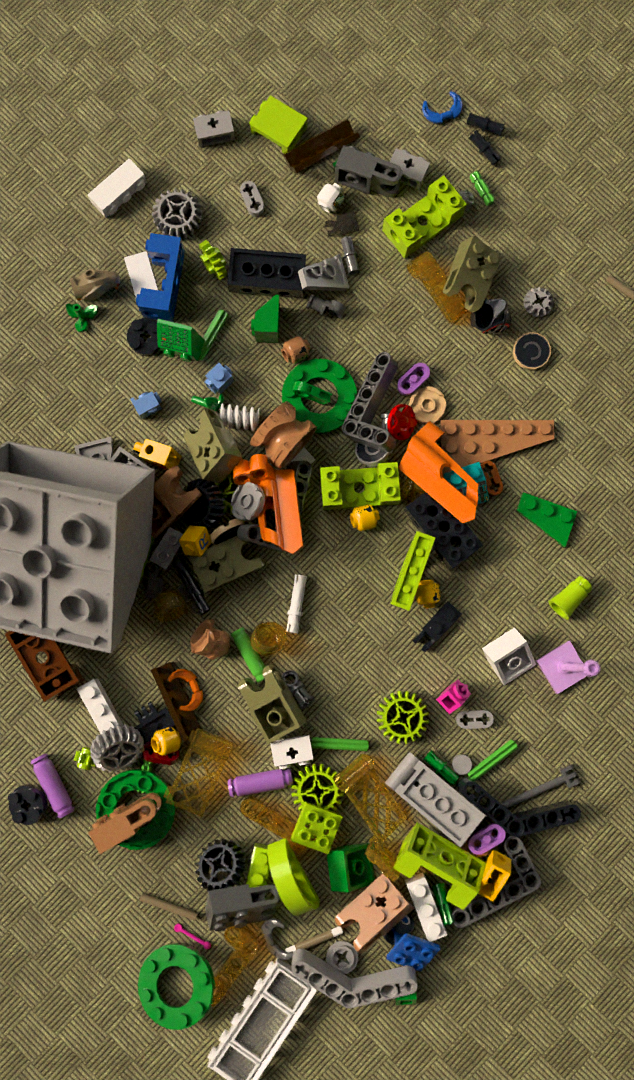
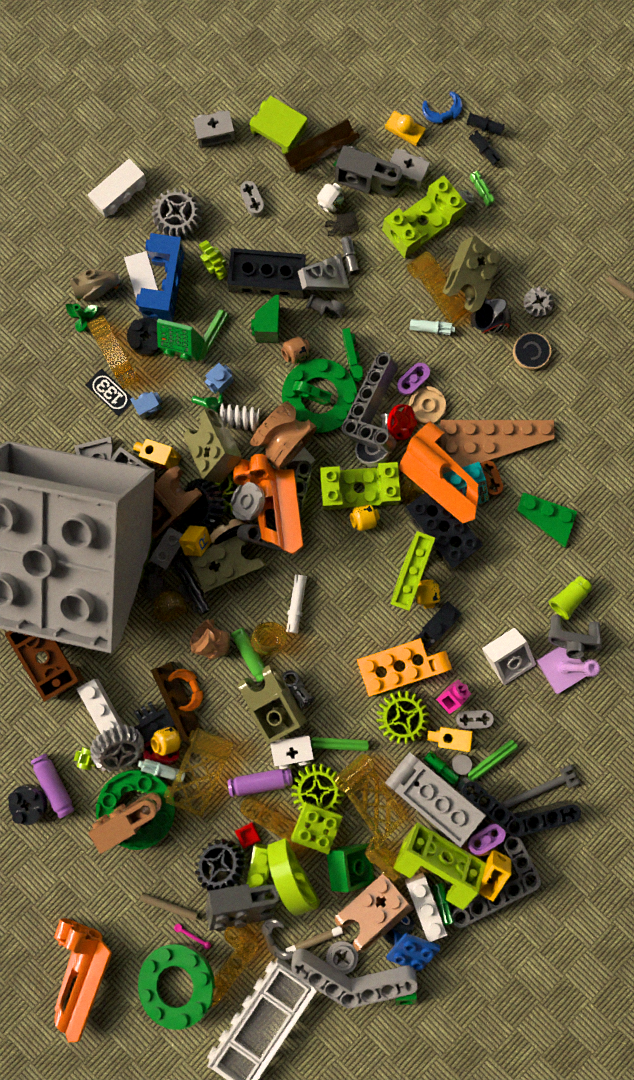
none -> orange panel [54,918,112,1042]
none -> black sticker [85,368,132,417]
none -> clear yellow beam [87,315,140,389]
none -> light aqua piece [138,759,185,782]
none -> red tile [235,821,261,849]
none -> green hinge [342,328,363,382]
none -> light orange hinge [357,638,452,697]
none -> yellow tile [385,110,426,146]
none -> light aqua piece [409,319,455,335]
none -> yellow torso [427,726,473,752]
none -> dark grey connector [548,615,603,659]

